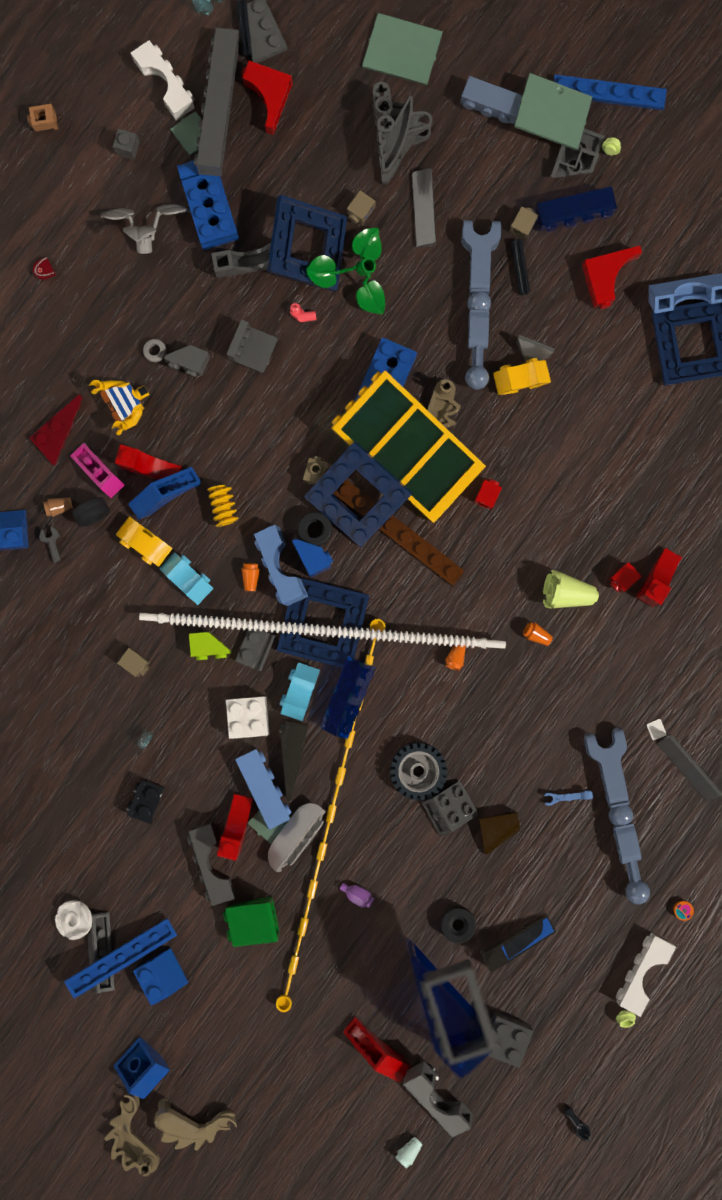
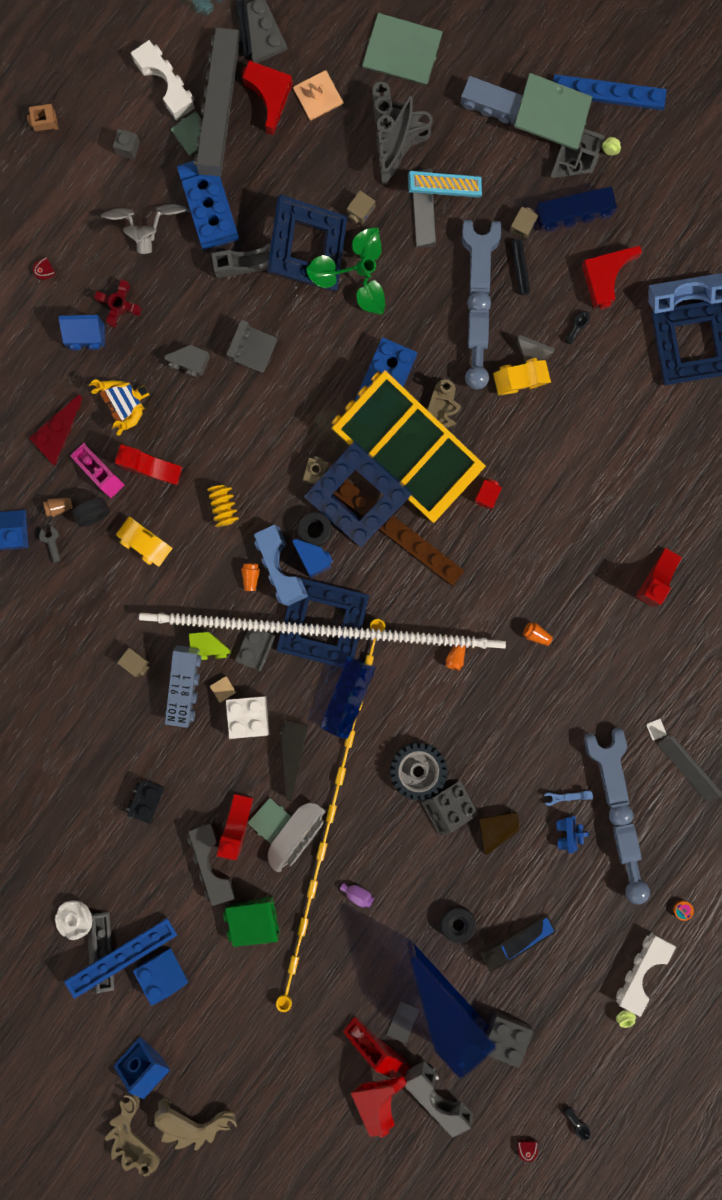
blue arch [129,467,202,520] -> none
clear light blue tile [137,730,154,750] -> none
light grey piece [143,339,167,362] -> none
medium azure brick [159,552,213,605] -> none
medium blue brick [235,749,291,830] -> none
medium azure brick [280,662,320,721] -> none
coral arm [290,303,317,322] -> none
light aqua cone [395,1137,423,1168] -> none
dark grey hose [420,959,498,1065] -> none
yellowish green cone [543,570,599,609] -> none
red brick [609,562,642,593] -> none
none -> blue slope [59,315,105,350]
none -> dark red pin [94,279,142,328]
none -> sand blue brick [165,646,202,728]
none -> tan tile [210,676,237,702]
none -> light nougat piece [293,70,343,121]
none -> red arch [351,1077,407,1137]
none -> dark grey sticker [386,1001,420,1044]
none -> tile [408,171,482,198]
none -> dark red tile [517,1140,538,1162]
none -> blue hips [557,816,589,853]
none -> black piece [565,311,590,344]

